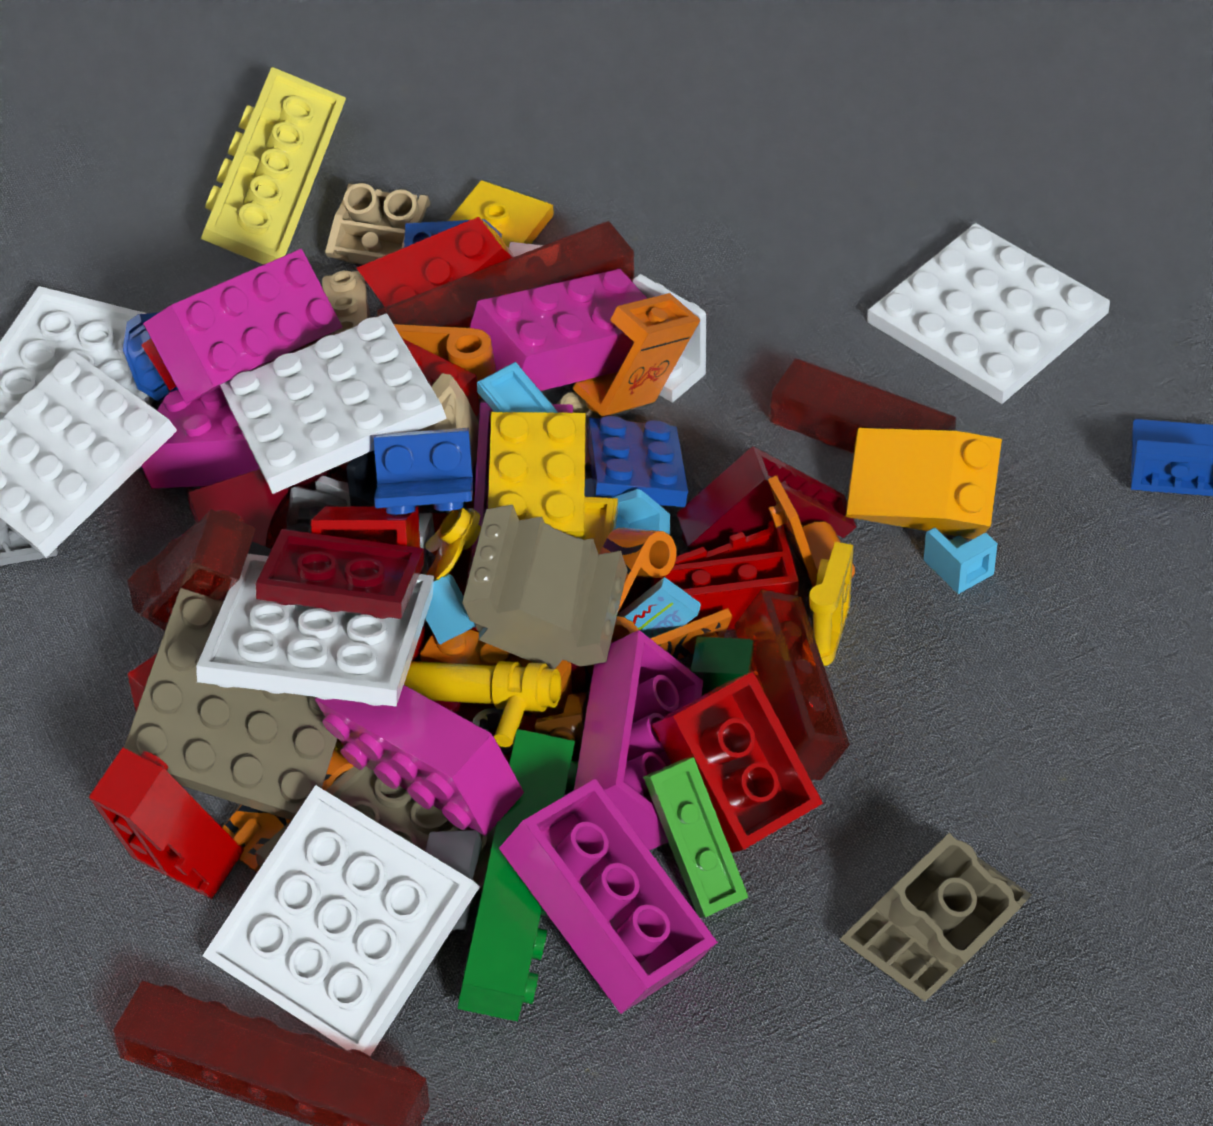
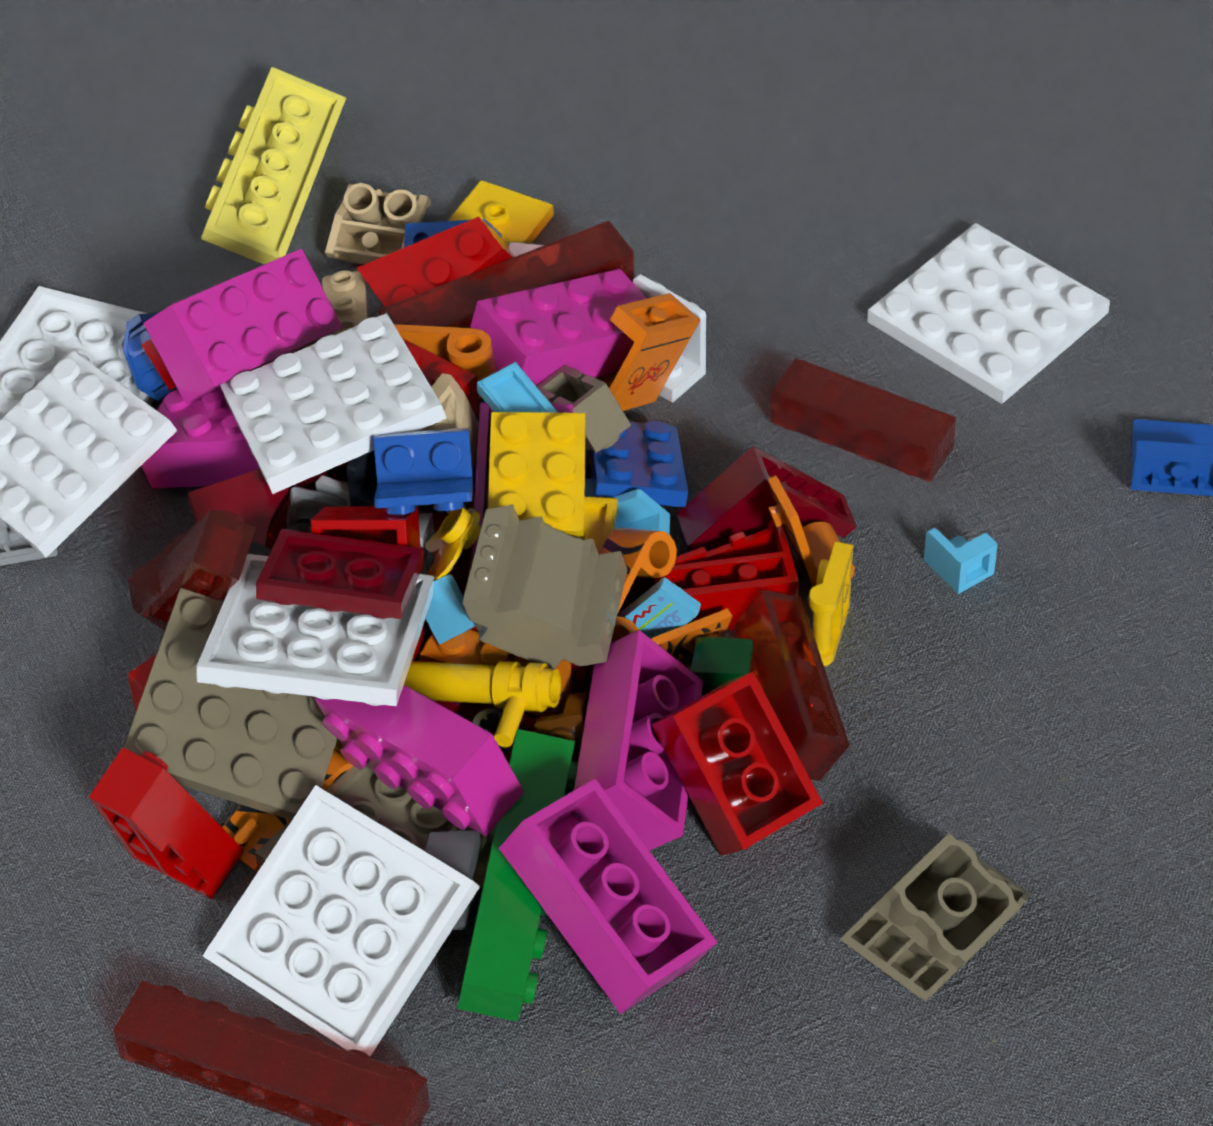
bright green plate [643,757,748,917] -> none
light orange slope [845,428,1002,539] -> none
none -> dark tan piece [537,365,631,453]

